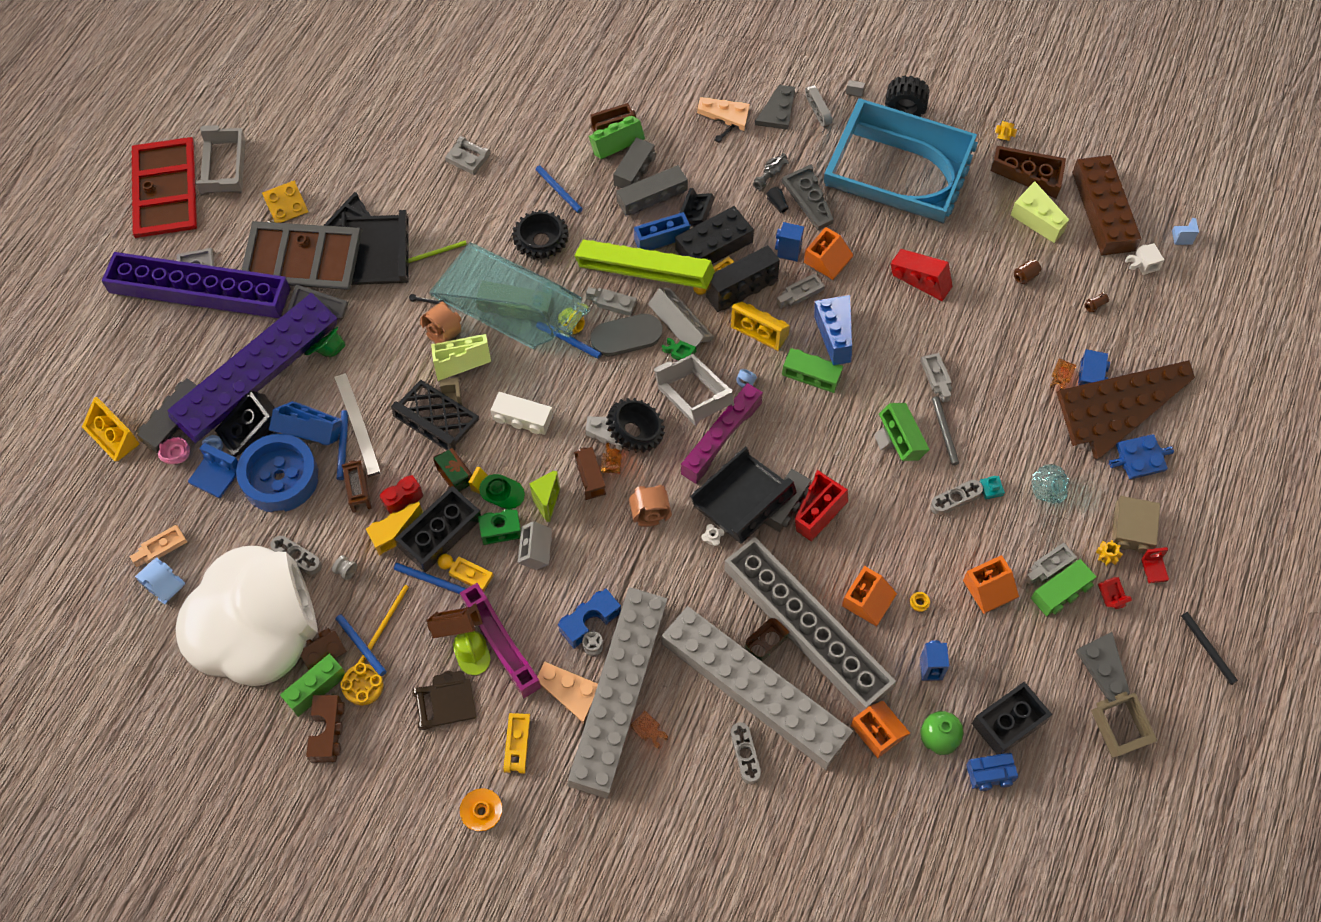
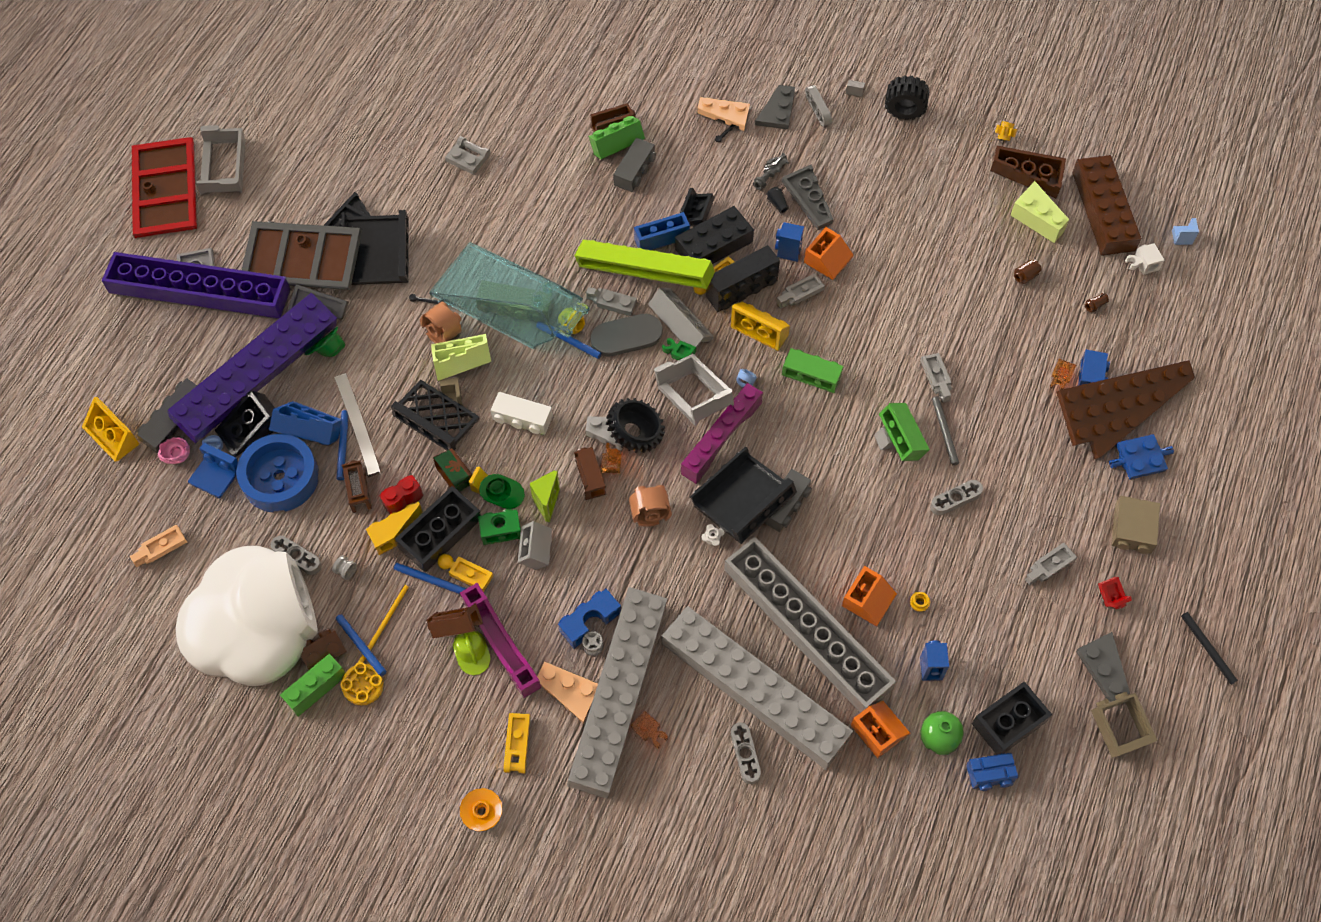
light blue brick [135,557,185,605] -> none
yellow hinge [262,180,308,223] -> none
reddish brown arch [306,695,345,763] -> none
lime axle [409,241,467,263] -> none
dark brown piece [412,671,476,730] -> none
black gear [512,210,569,260] -> none
blue bar [536,165,583,213] -> none
dark grey brick [616,165,688,216] -> none
reddish brown piece [744,618,790,662] -> none
red wedge [795,470,848,542] -> none
wedge [814,295,852,365] -> none
dark azure panel [824,98,978,223] -> none
red wedge [890,249,953,302] -> none
orange slope [963,555,1019,614] -> none
teal tile [979,476,1005,500] -> none
clear light blue hair [1031,464,1069,504] -> none
bright green brick [1031,559,1097,617] -> none
yellow gear [1096,540,1123,566] -> none
red bracket [1141,547,1169,583] -> none

